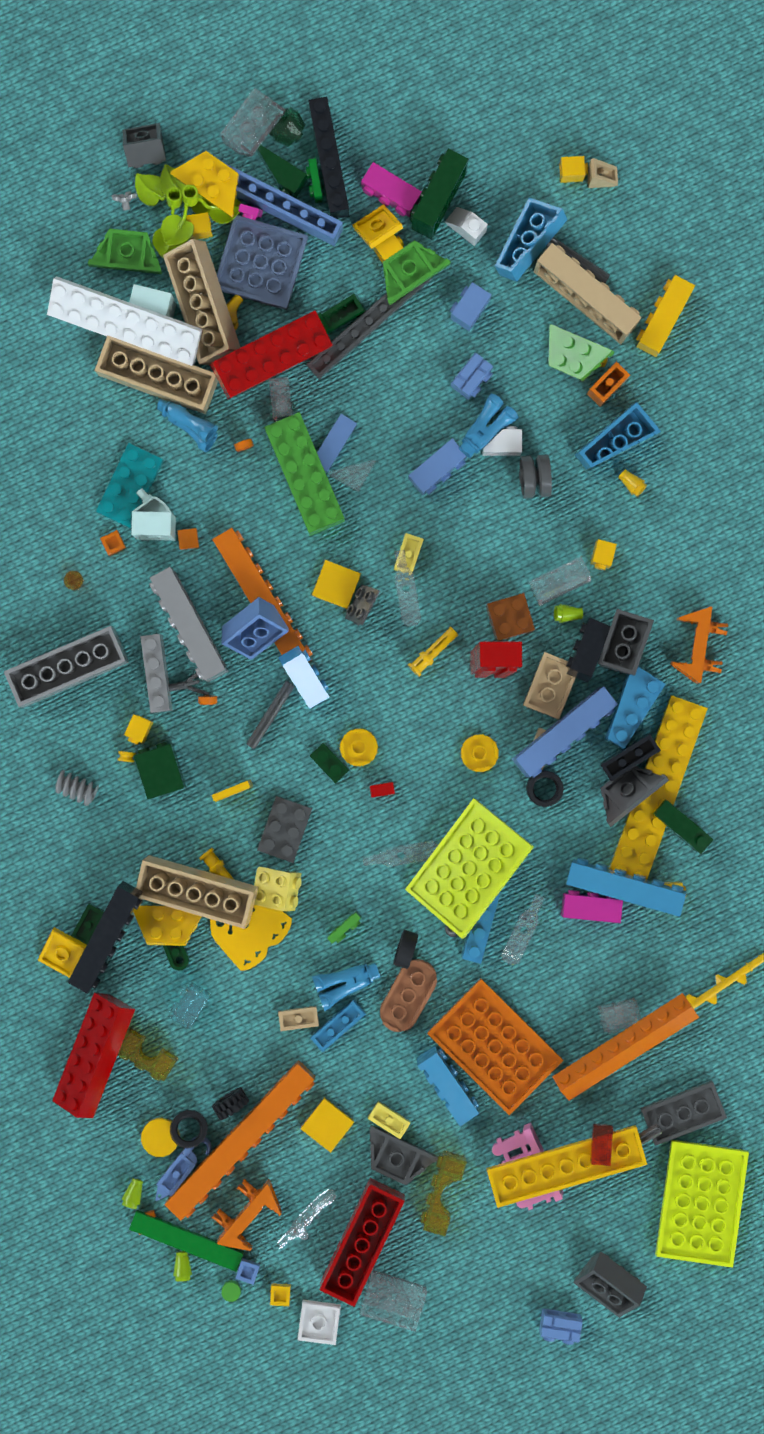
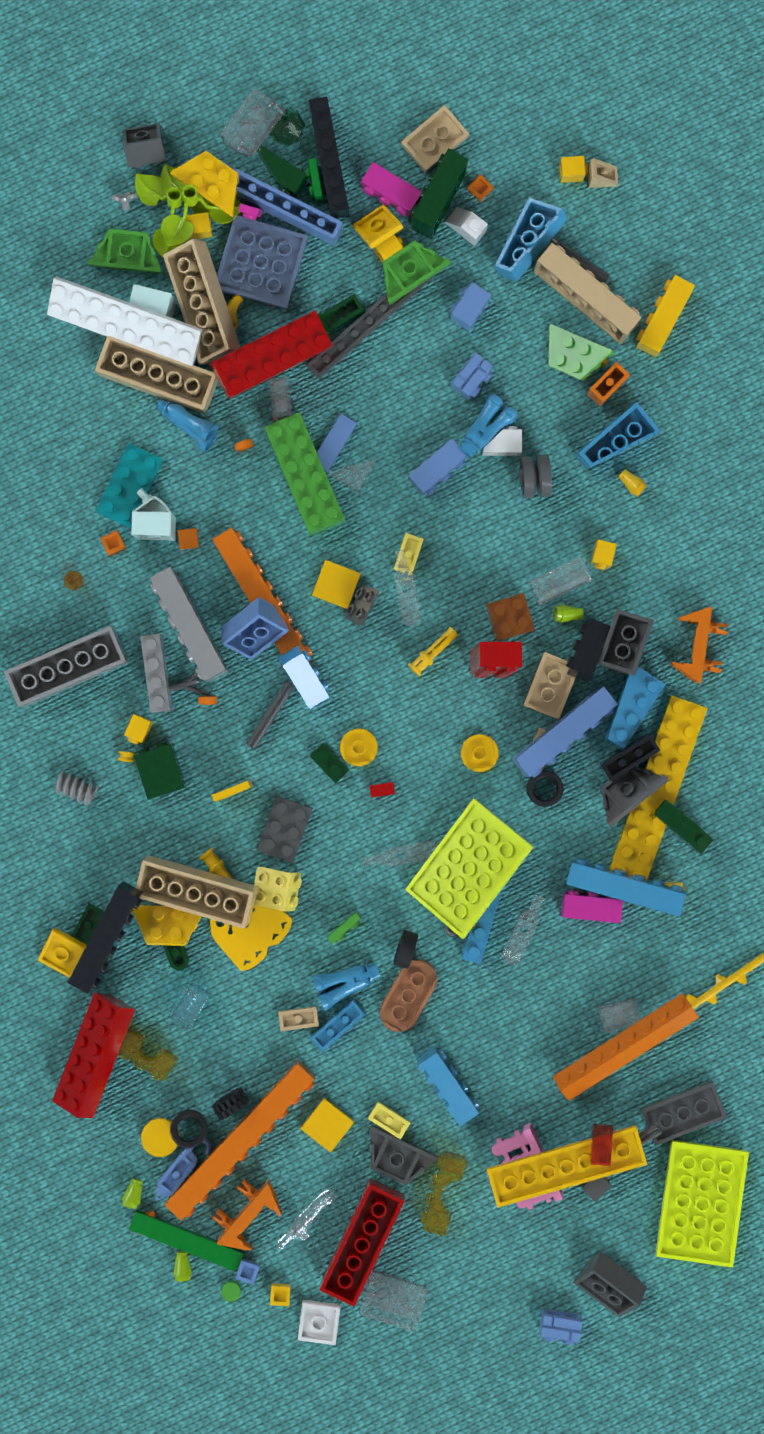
orange plate [427,978,564,1115] -> none
none -> tan plate [401,105,469,173]
none -> orange tile [467,174,494,202]
none -> dark grey brick [580,1176,612,1202]

